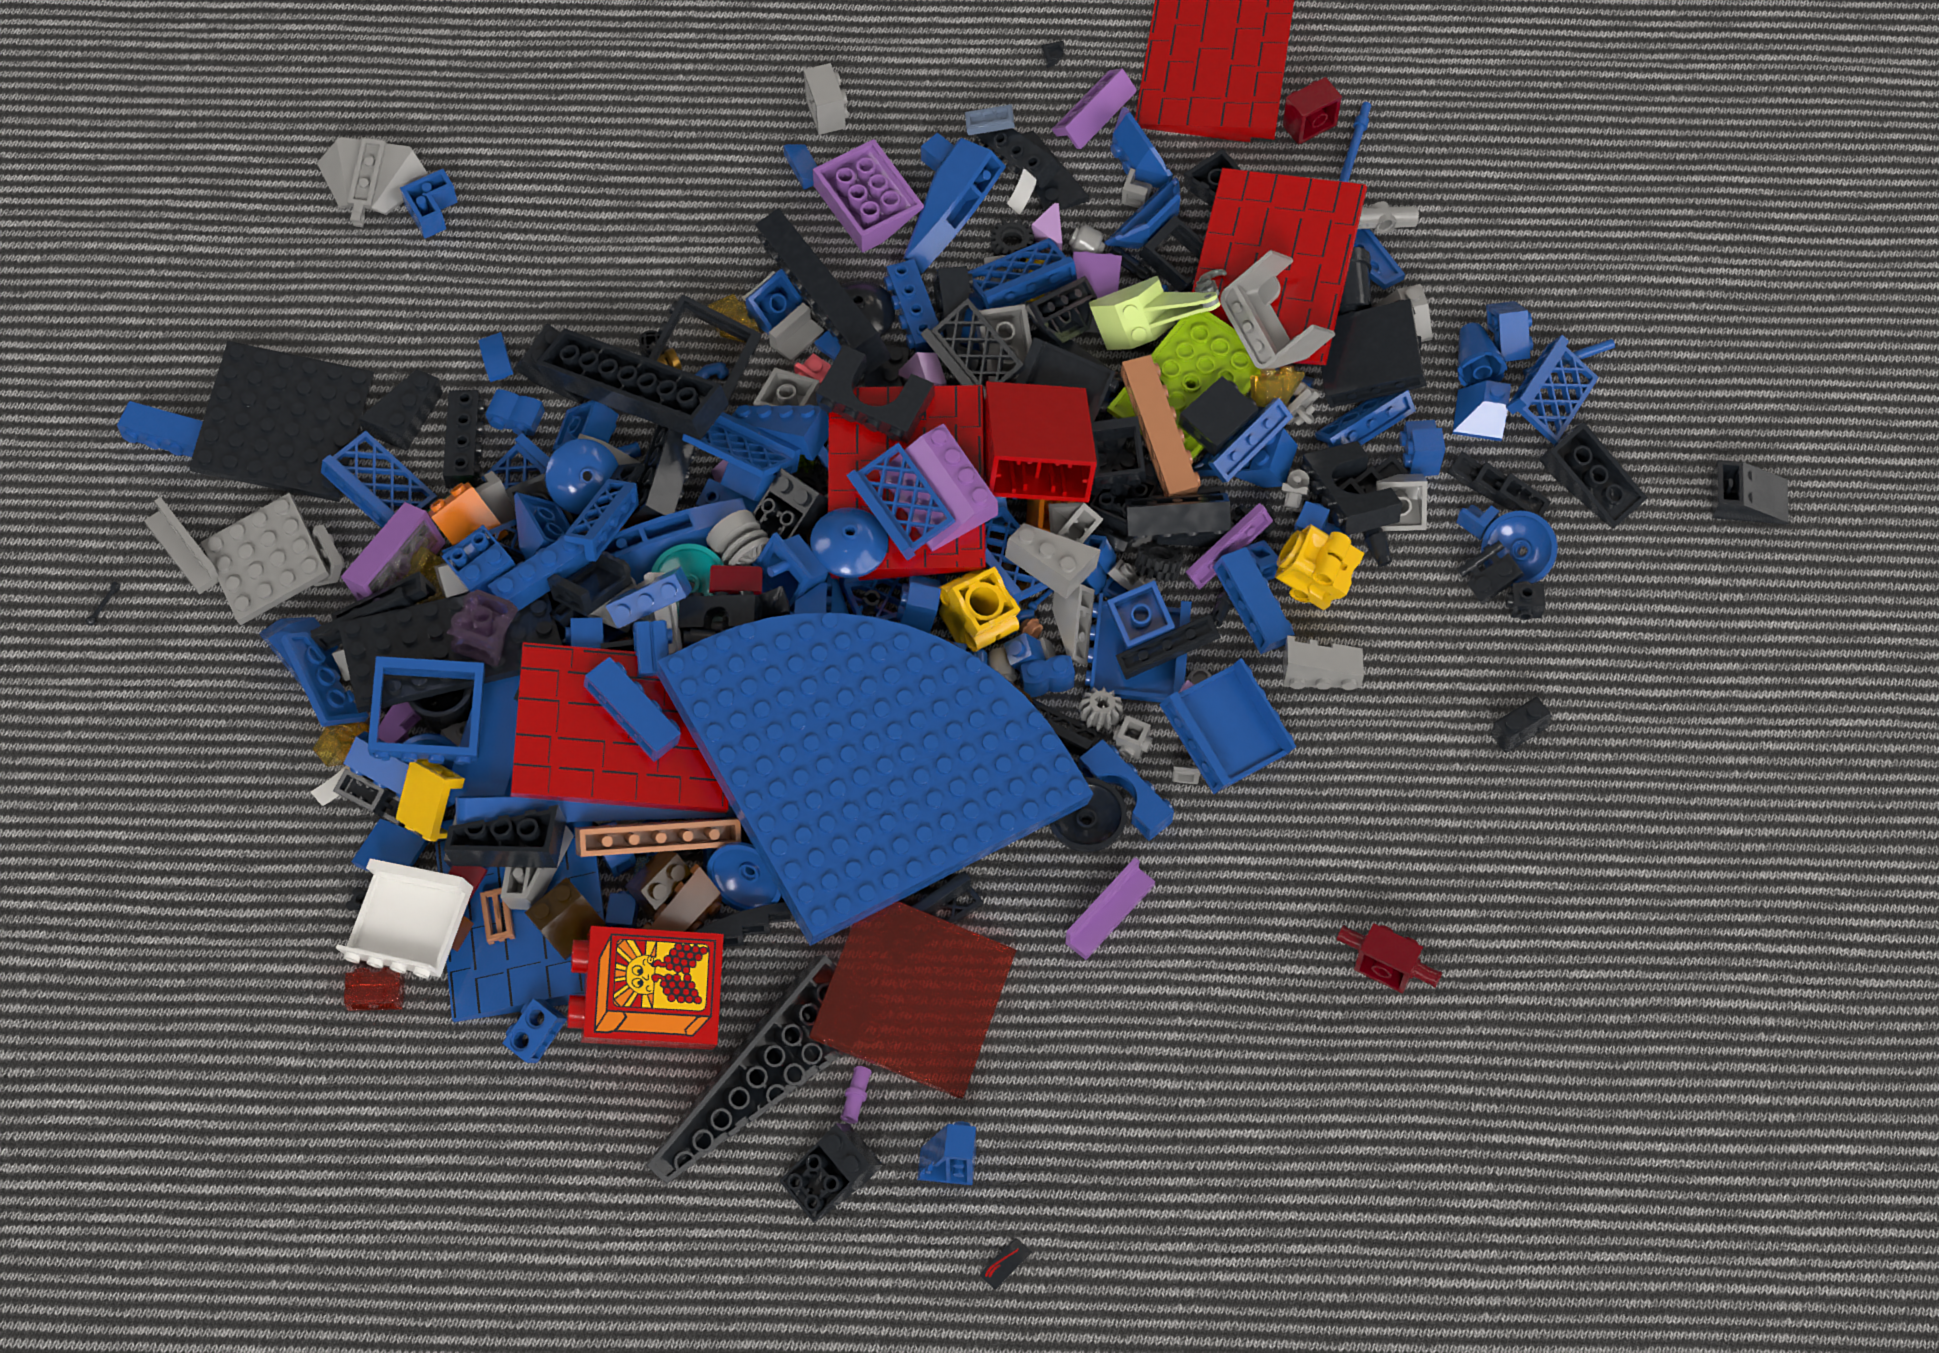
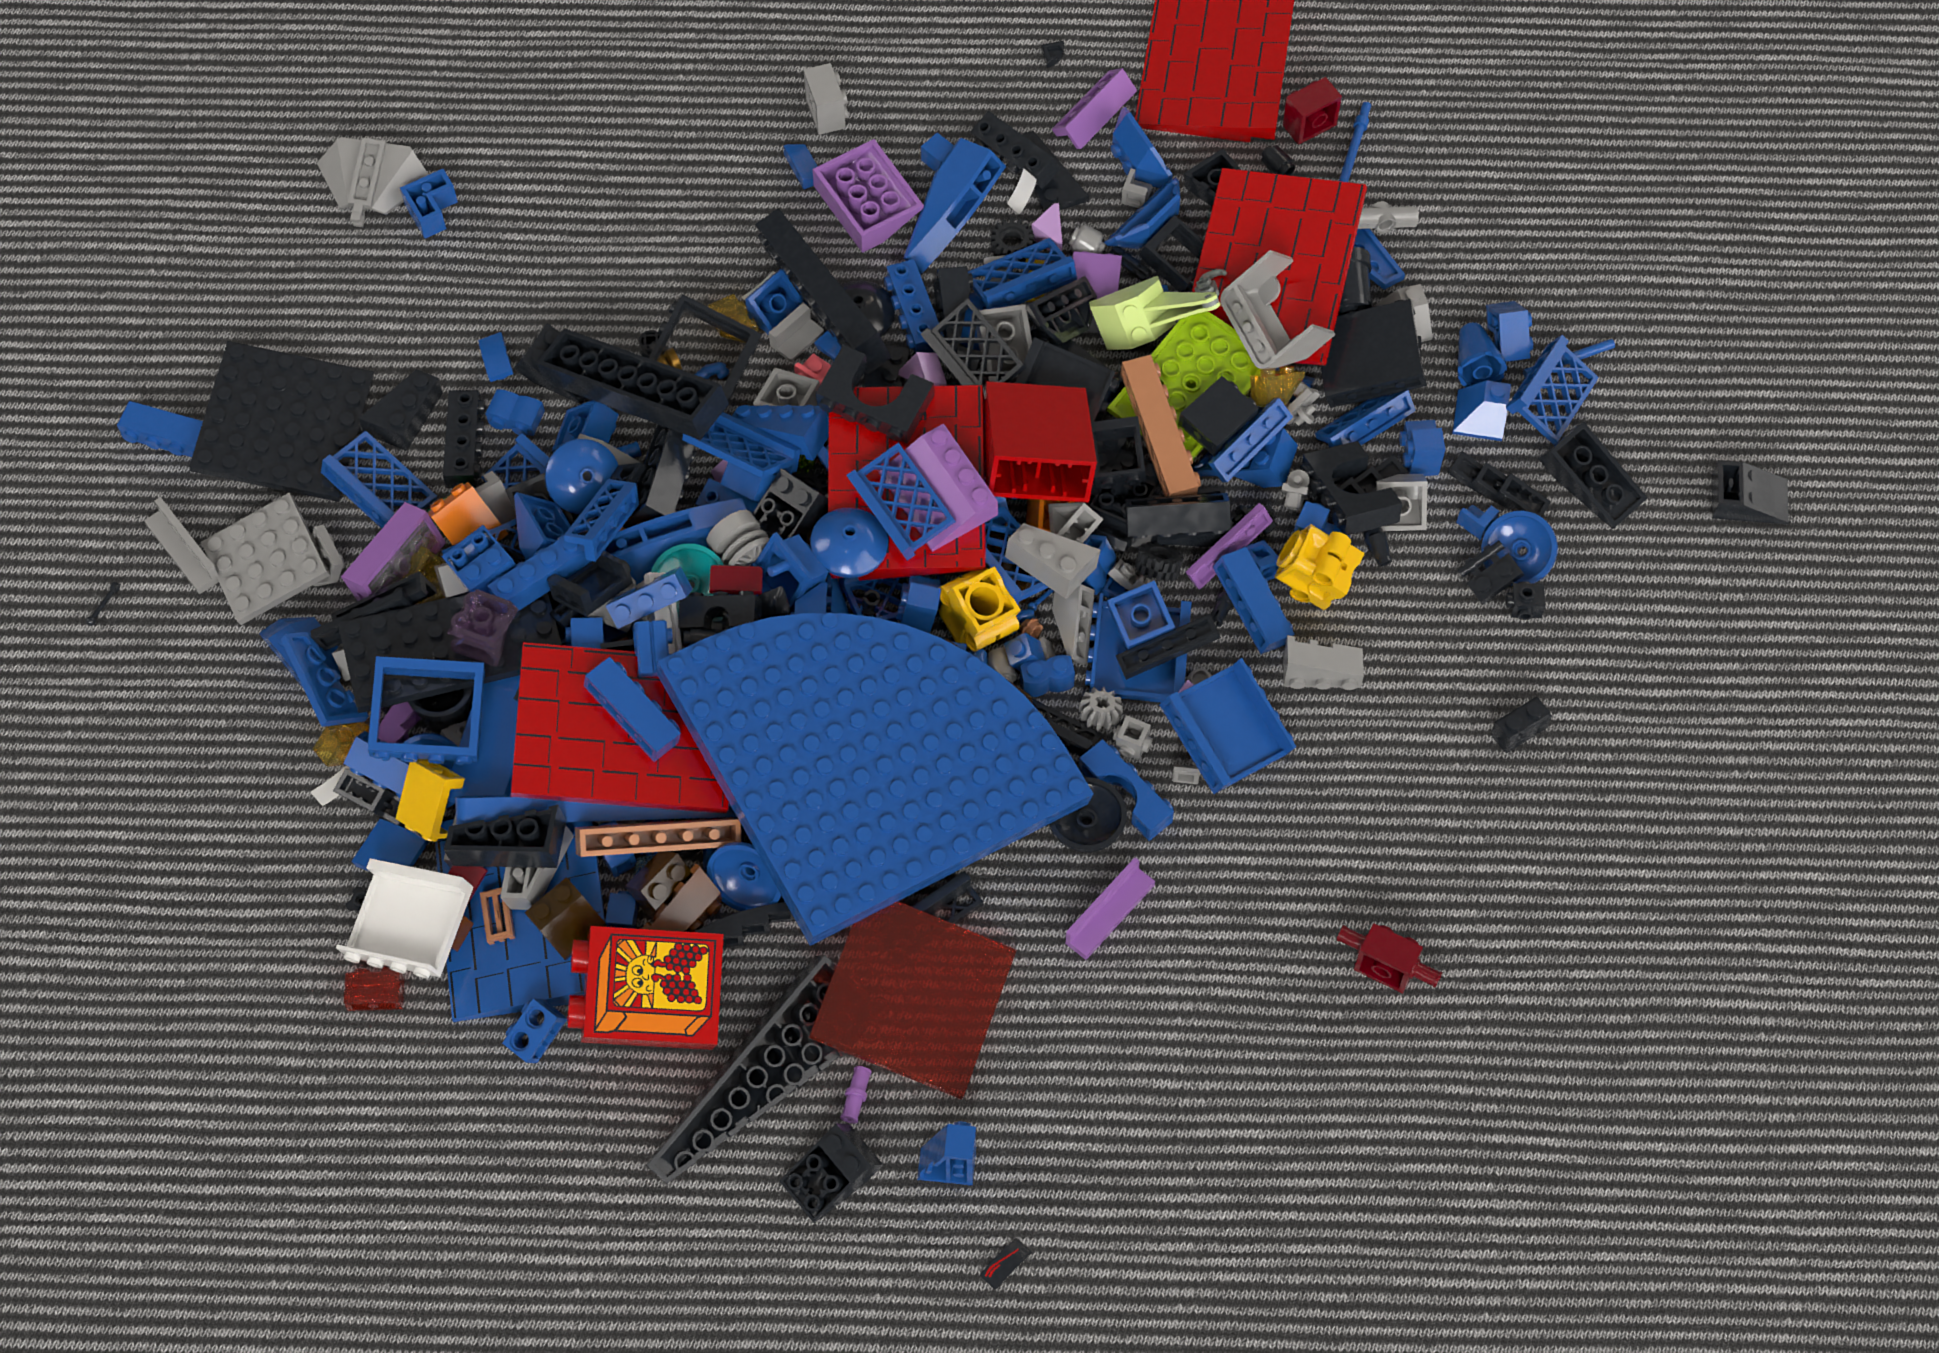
sand blue plate [965,104,1015,135] -> none
none -> black brick [1261,145,1296,176]

